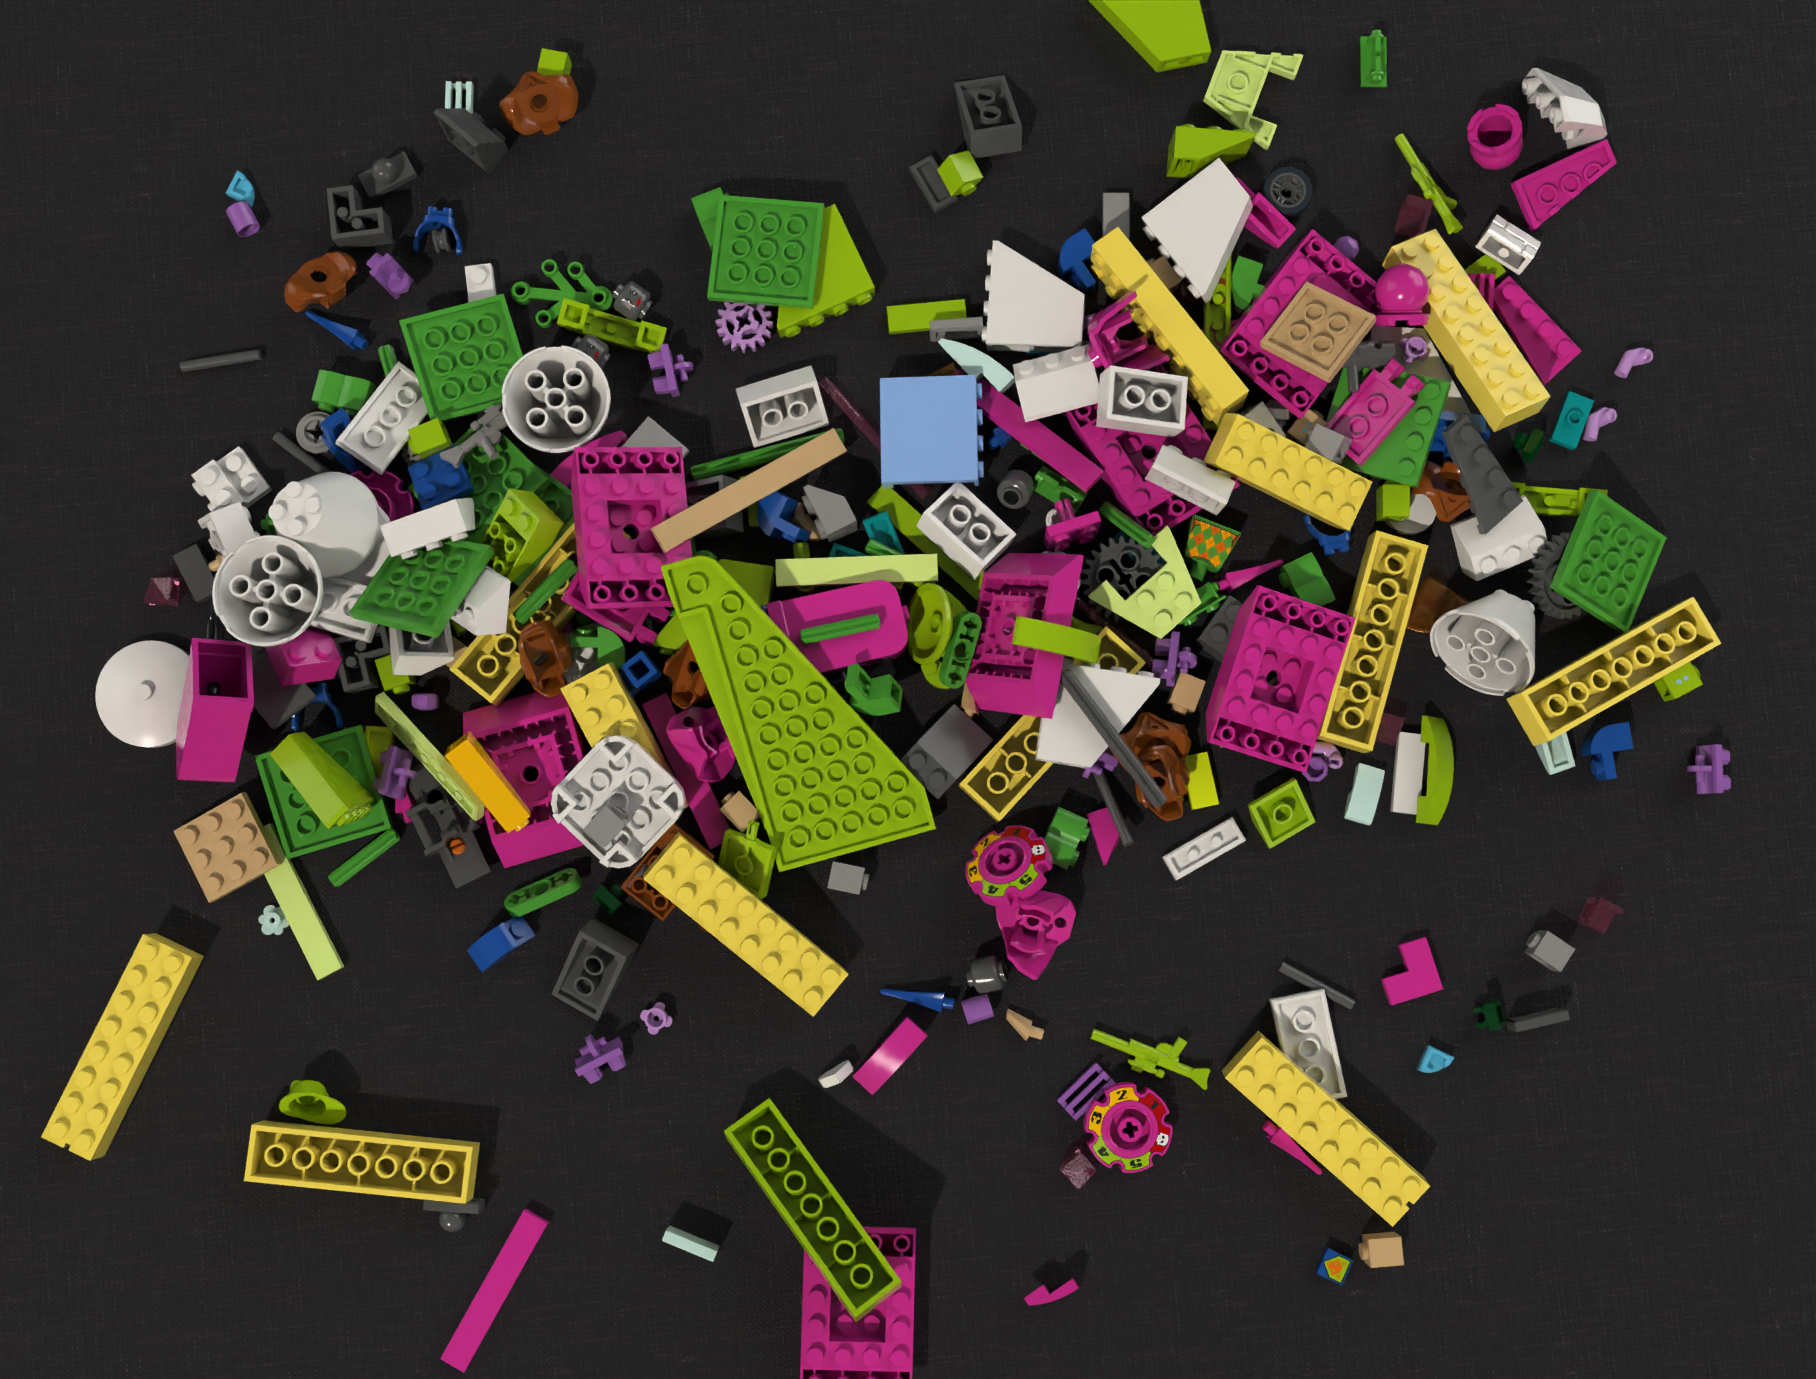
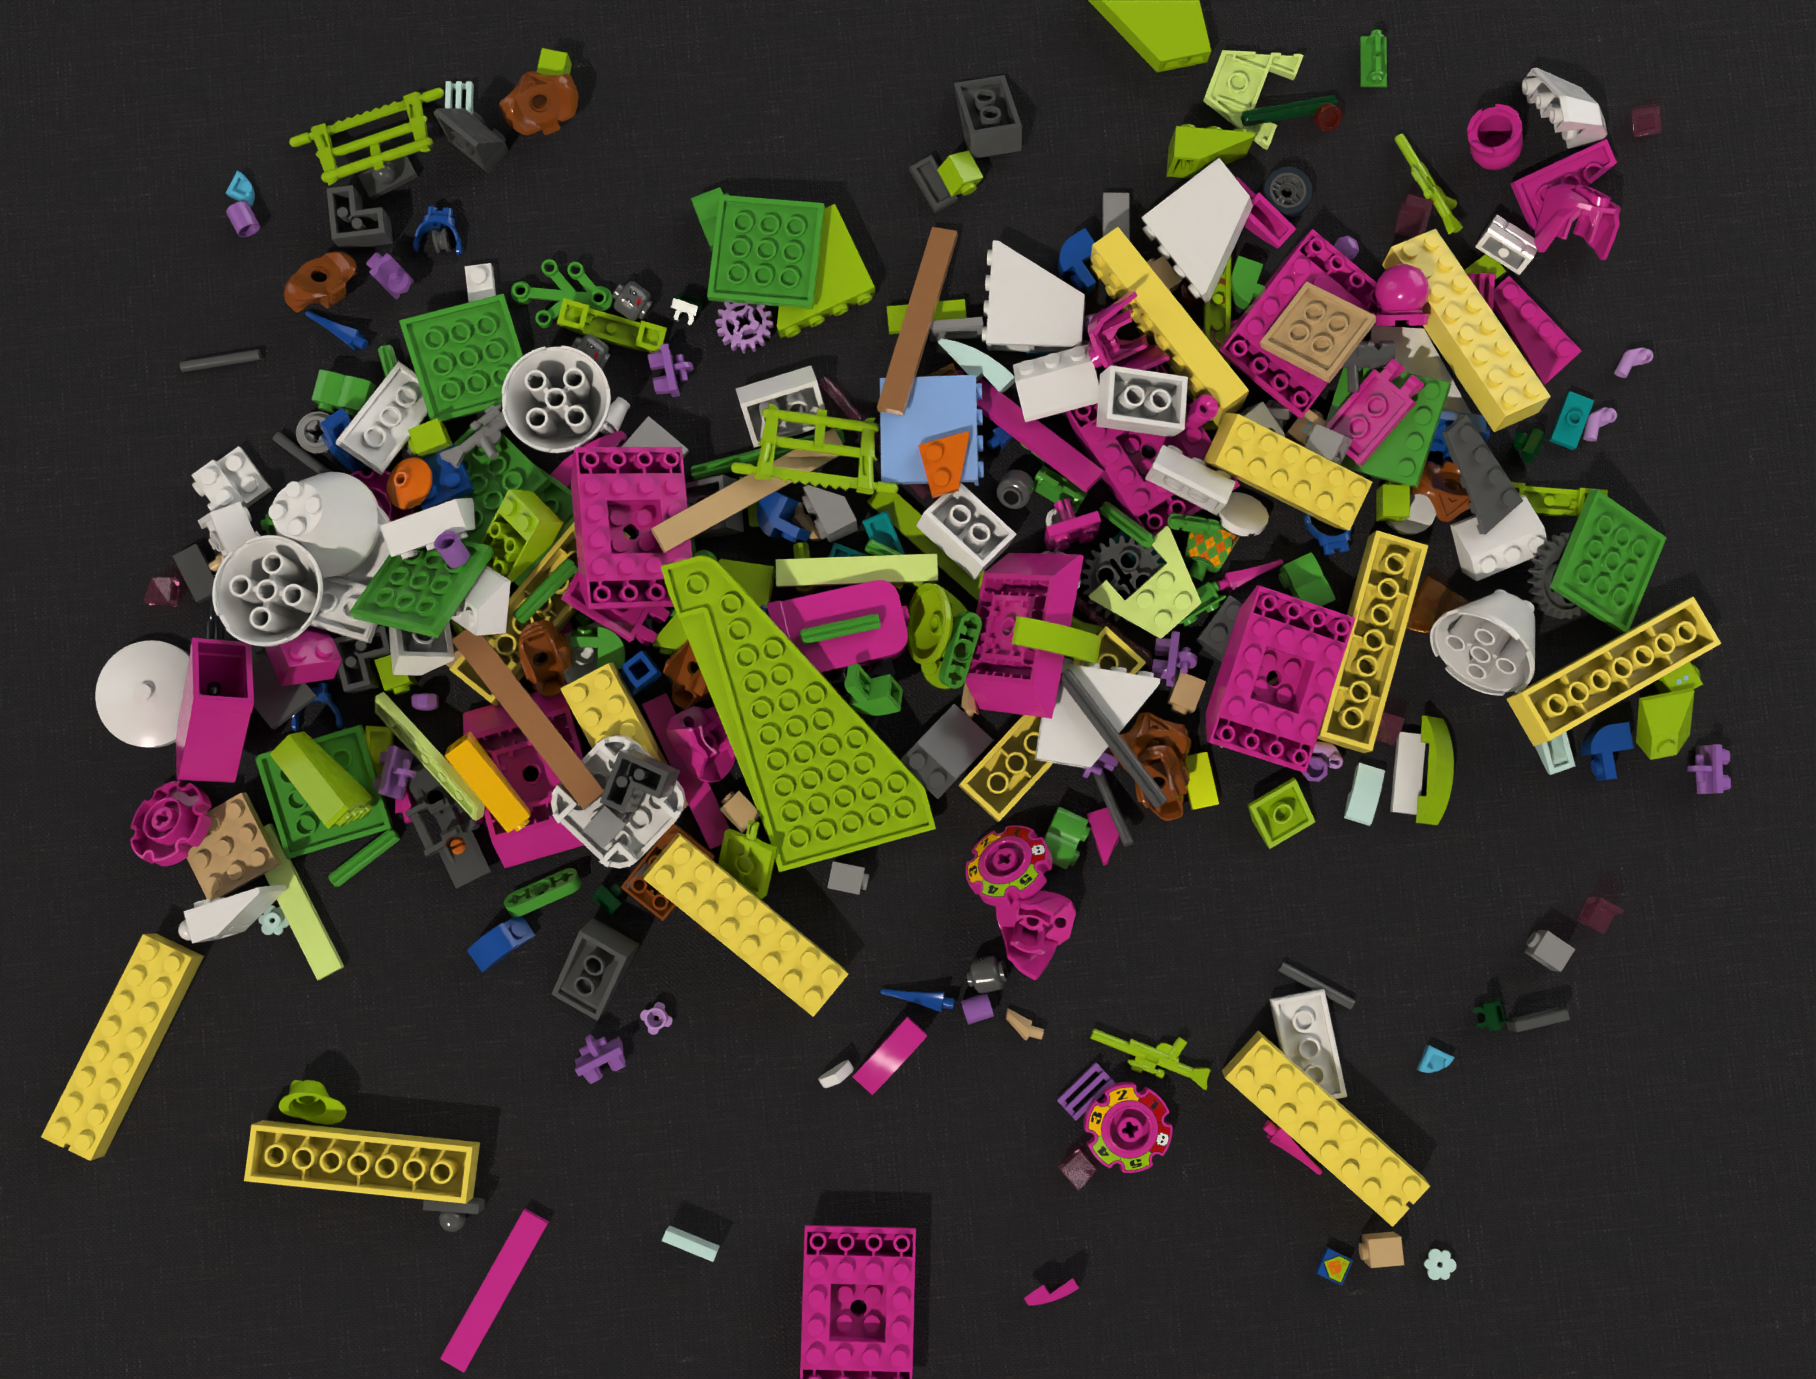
lime brick [724,1098,902,1322] -> none
white tile [1162,817,1246,880] -> none
dark pink tile [1381,937,1443,1005] -> none
lavender plate [1399,335,1429,364] -> none
none -> dark pink piece [130,781,212,866]
none -> white slope [178,884,286,943]
none -> lime piece [289,88,444,185]
none -> orange dish [387,457,433,510]
none -> medium lavender beam [434,531,470,568]
none -> medium nougat tile [451,629,604,810]
none -> white cone [599,397,630,435]
none -> dark grey brick [600,749,680,813]
none -> tile [671,292,705,325]
none -> lime piece [731,403,898,495]
none -> medium nougat tile [877,227,958,416]
none -> orange wing [918,431,970,498]
none -> bright green axle [1167,513,1220,536]
none -> dark pink piece [1185,394,1218,429]
none -> white tile [1216,492,1269,536]
none -> dark green axle [1240,95,1338,127]
none -> clear red tile [1314,103,1342,132]
none -> light aqua plant [1424,1249,1456,1280]
none -> dark pink piece [1534,183,1621,260]
none -> clear pink slope [1631,103,1663,137]
none -> lime slope [1636,688,1694,760]

